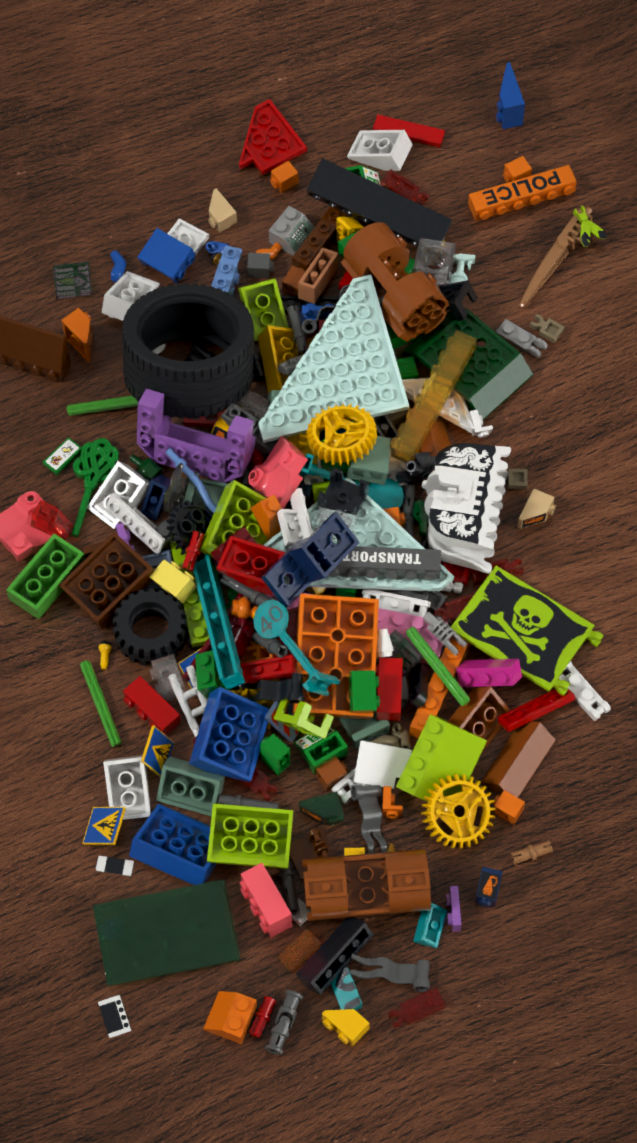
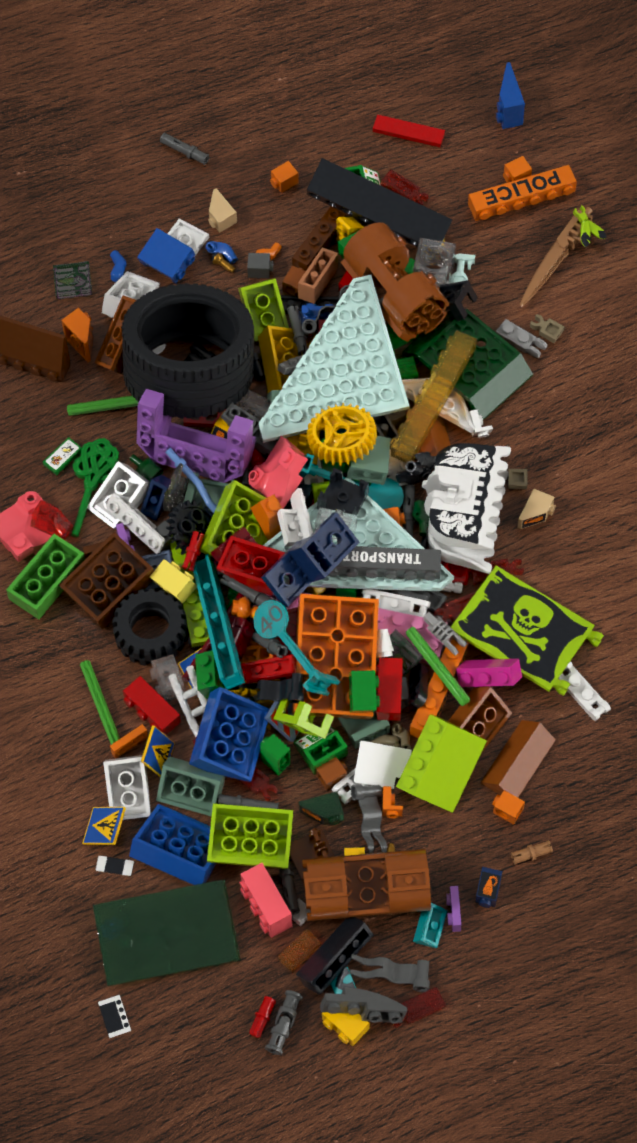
yellow piece [98,640,112,670] -> none
orange slope [203,991,257,1044] -> none
medium blue bracket [211,246,242,296] -> none
red wing [239,99,307,175] -> none
light grey slope [269,206,315,256] -> none
white slope [347,130,413,171] -> none
yellow gear [421,774,496,849] -> none
red tile [498,689,575,732] -> none
none -> dark orange slope [95,295,136,374]
none -> orange tile [110,724,148,758]
none -> dark grey pin [160,132,210,165]
none -> dark grey slope [320,987,407,1024]

